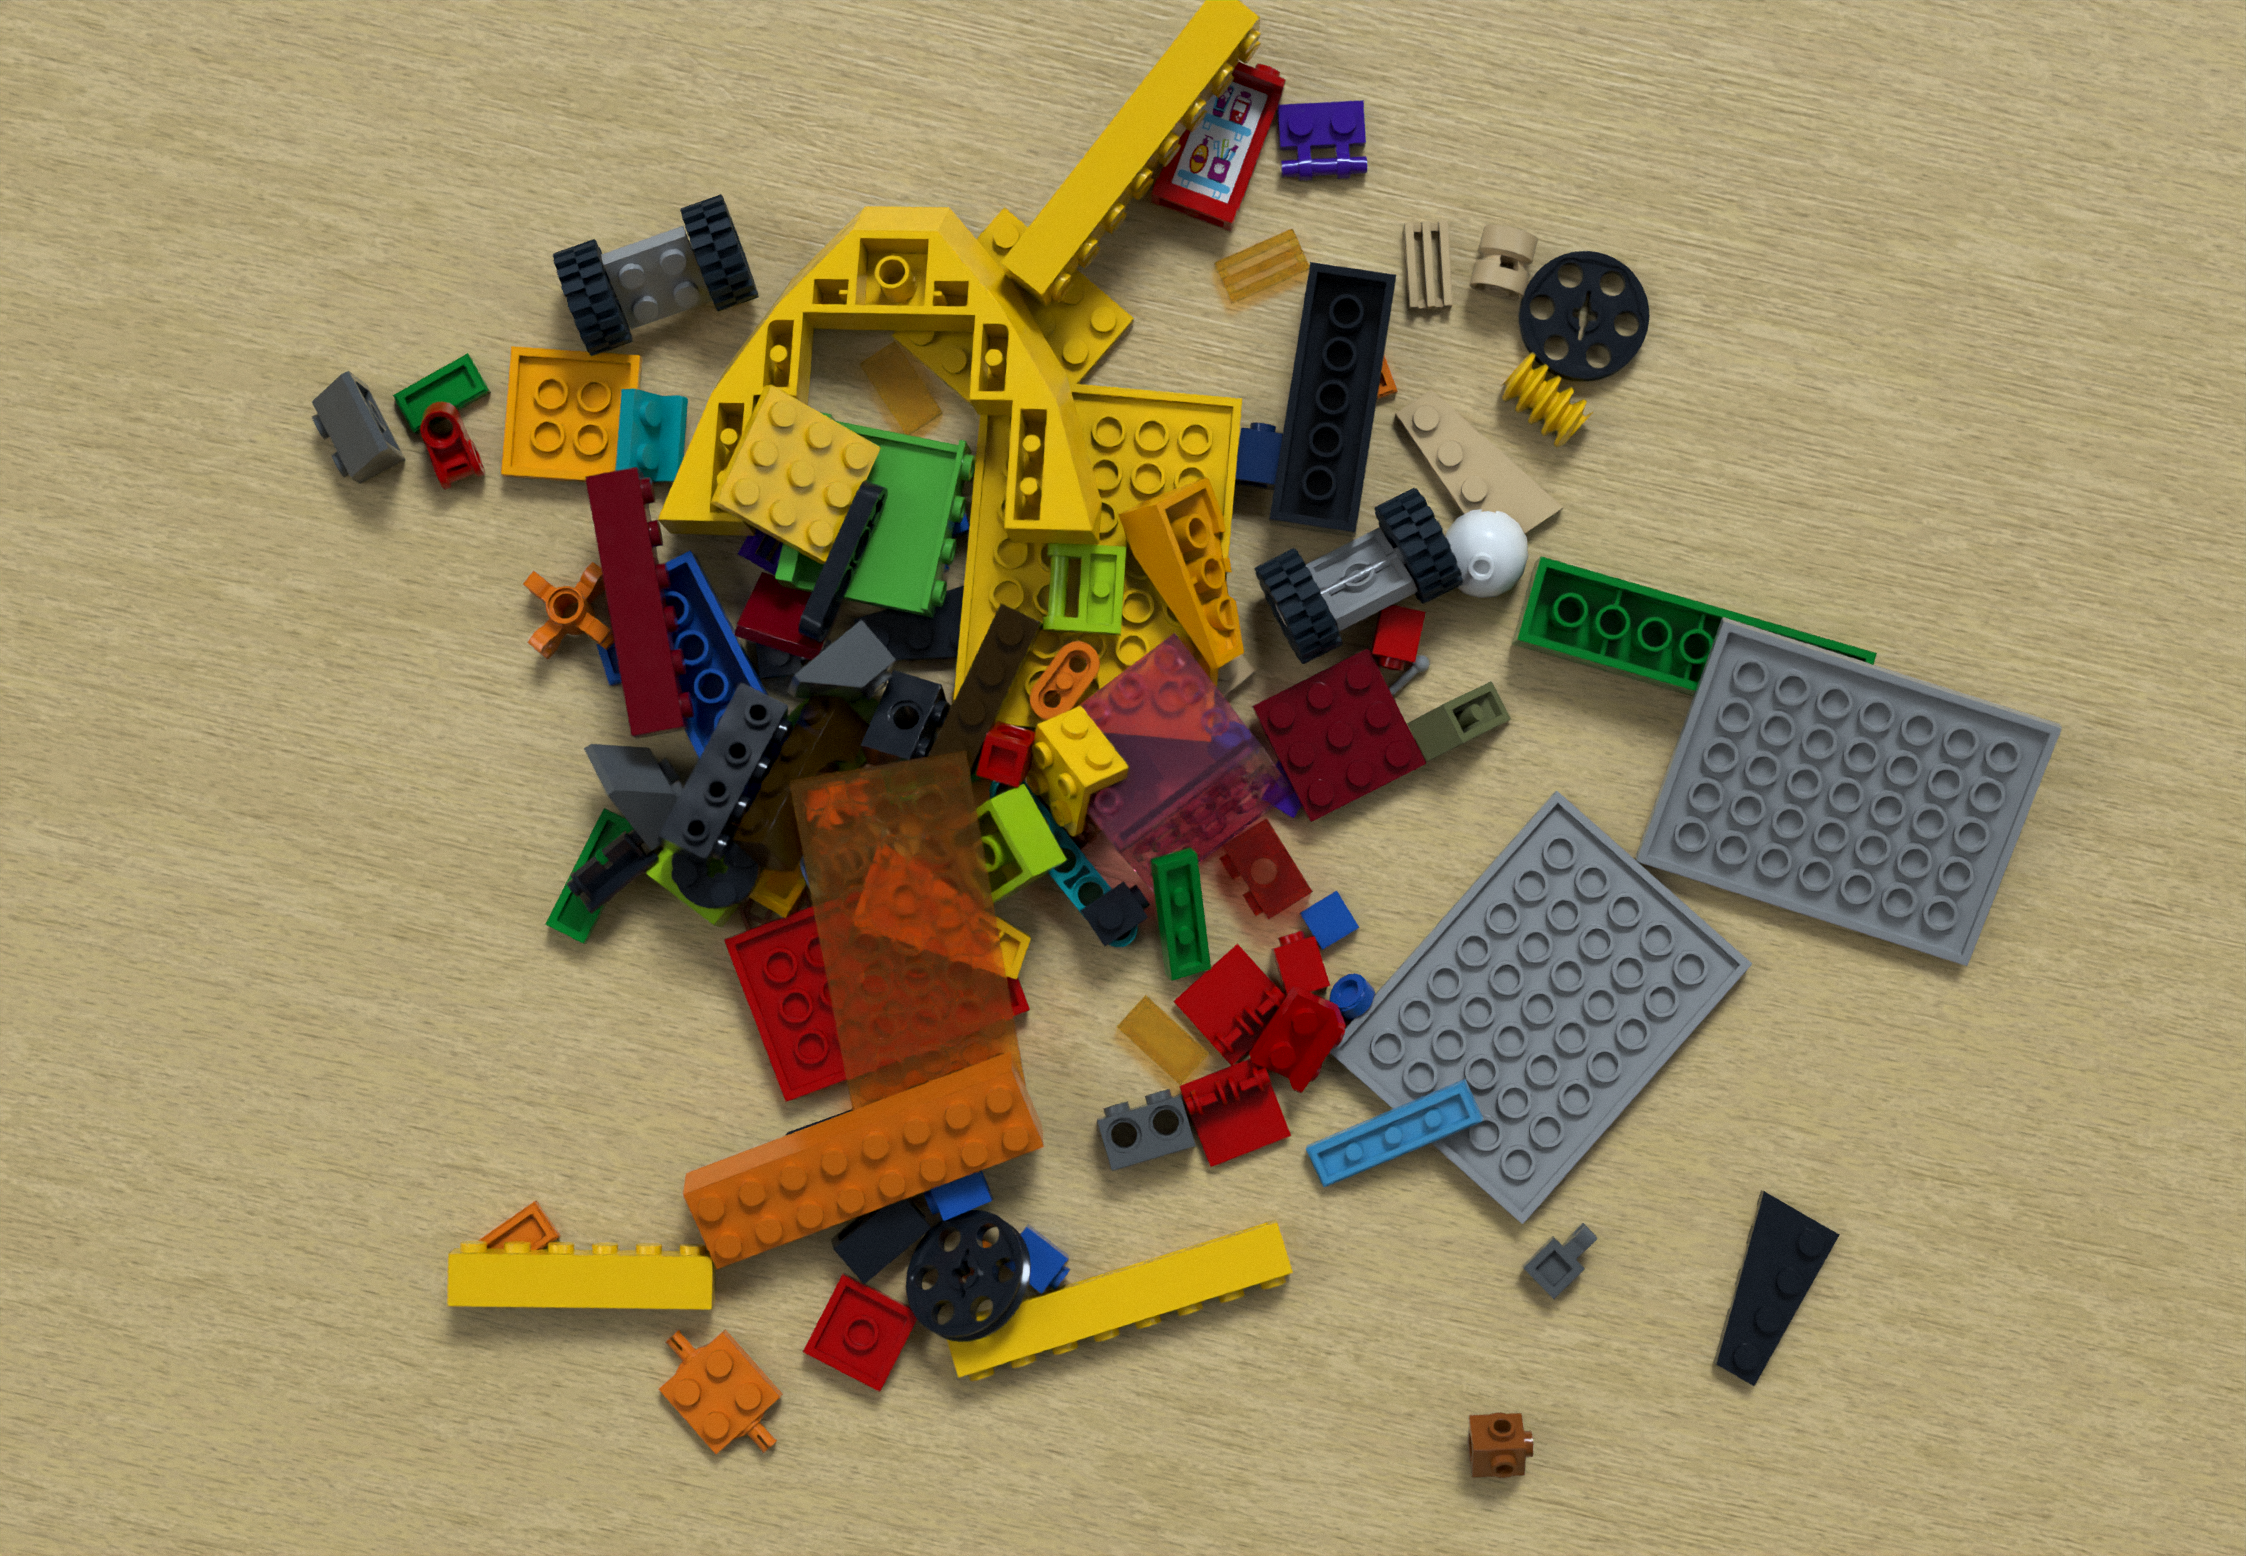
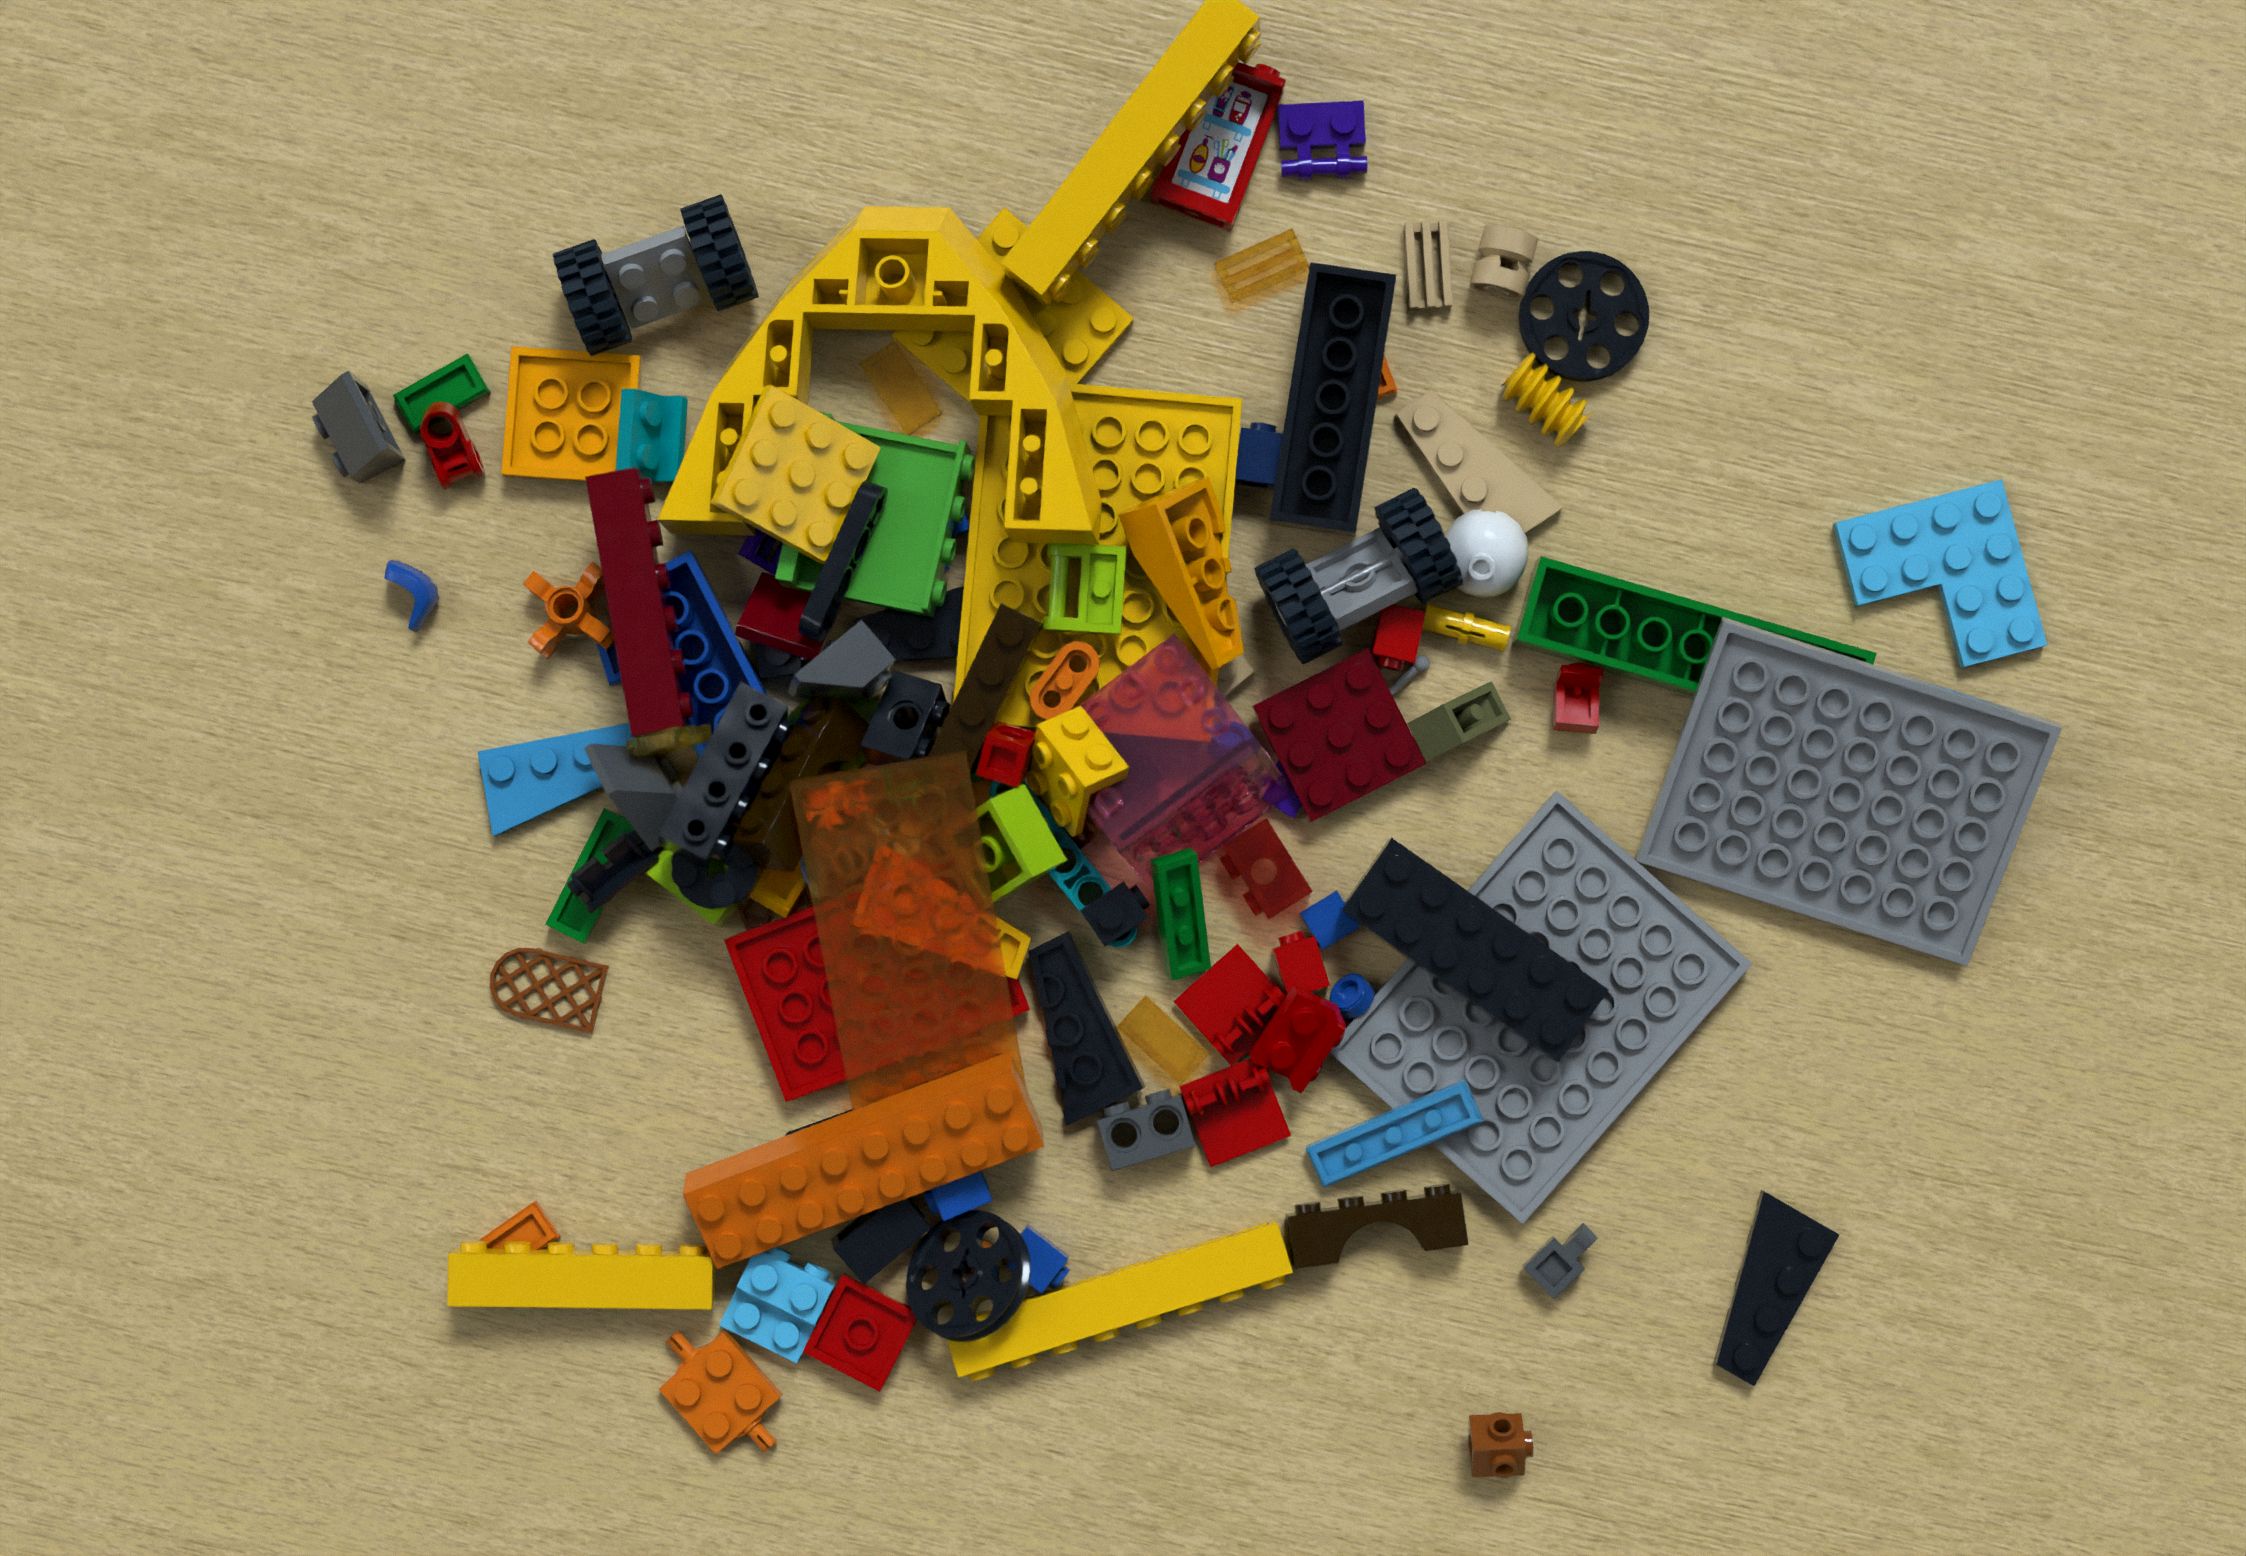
none -> blue hair [384,560,439,632]
none -> dark azure wing [478,723,656,837]
none -> dark orange window [490,948,609,1033]
none -> clear yellow tile [626,724,712,757]
none -> medium azure plate [719,1246,836,1363]
none -> black wing [1028,931,1146,1126]
none -> dark brown arch [1286,1184,1469,1269]
none -> black brick [1339,838,1609,1062]
none -> yellow pin [1422,603,1511,652]
none -> red bracket [1553,663,1604,734]
none -> medium azure plate [1832,479,2047,668]

